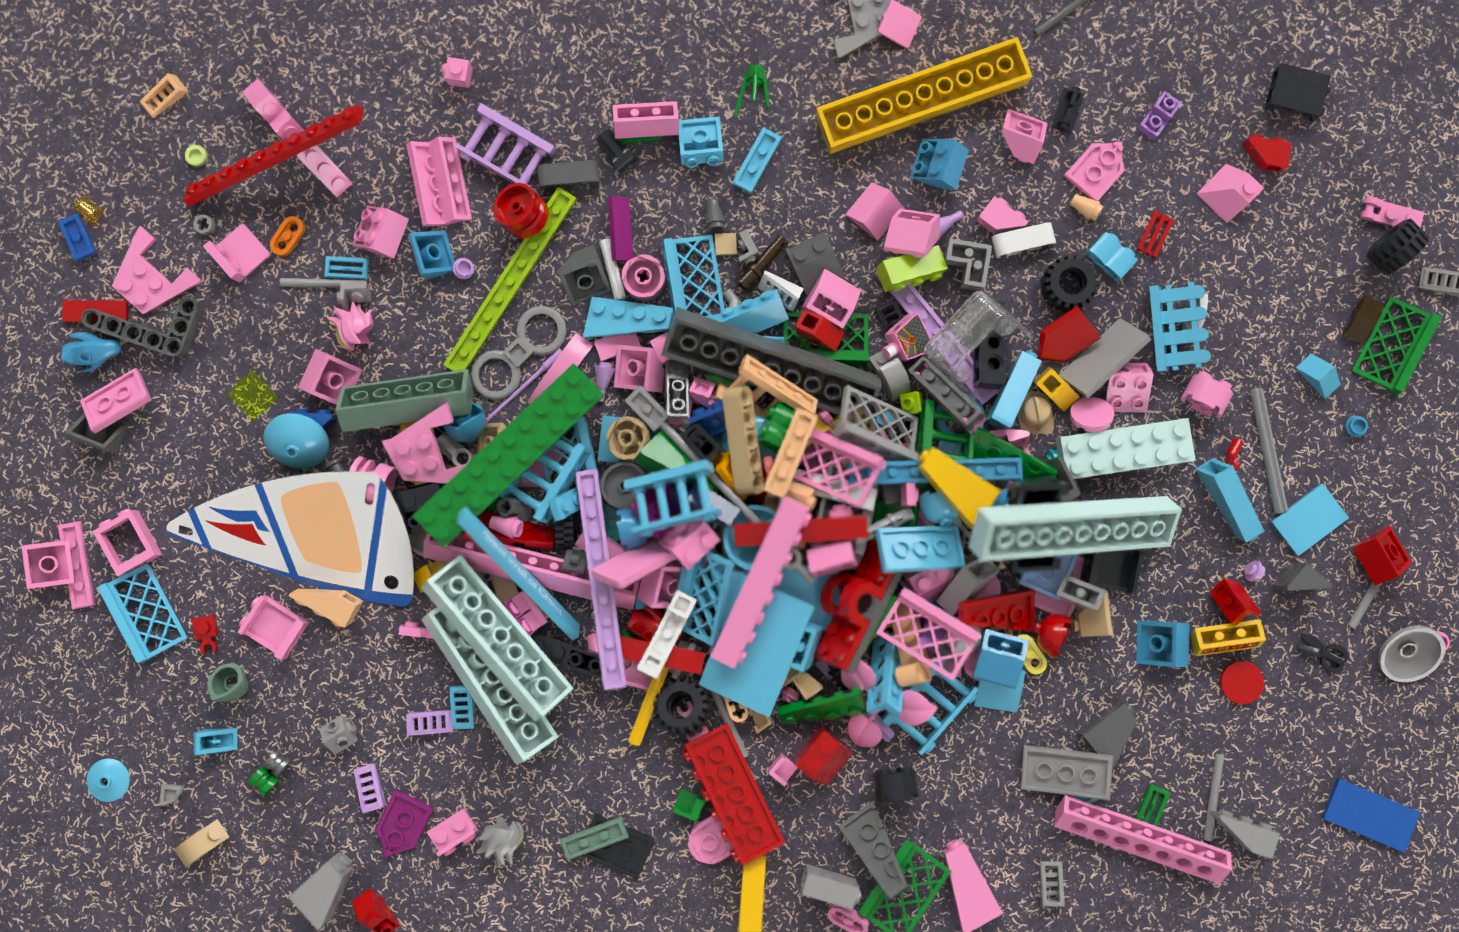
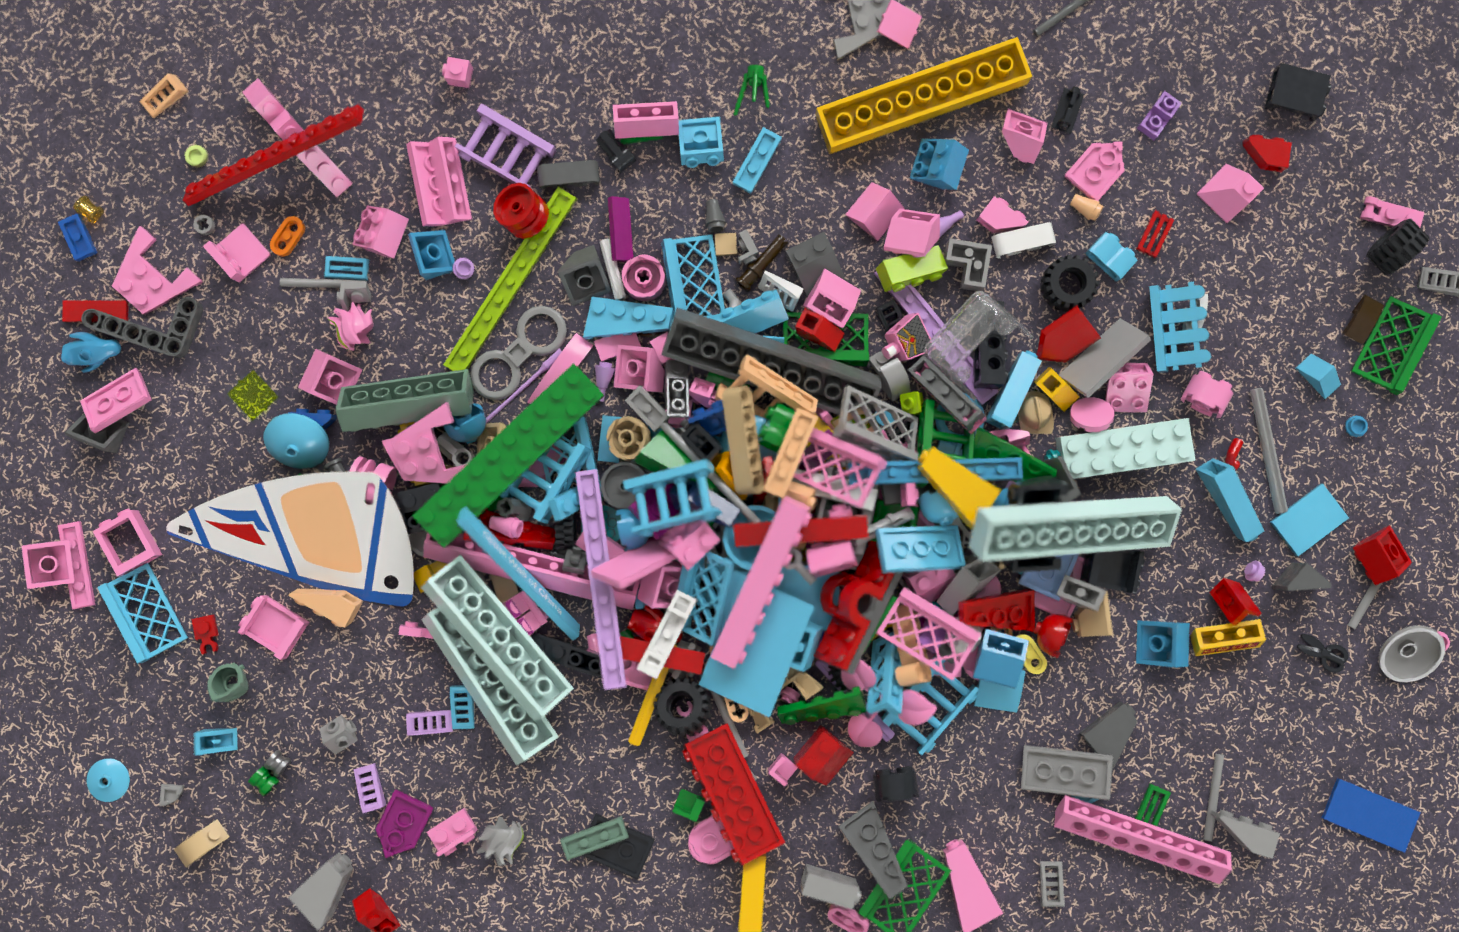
red tile [1219,661,1264,704] -> none

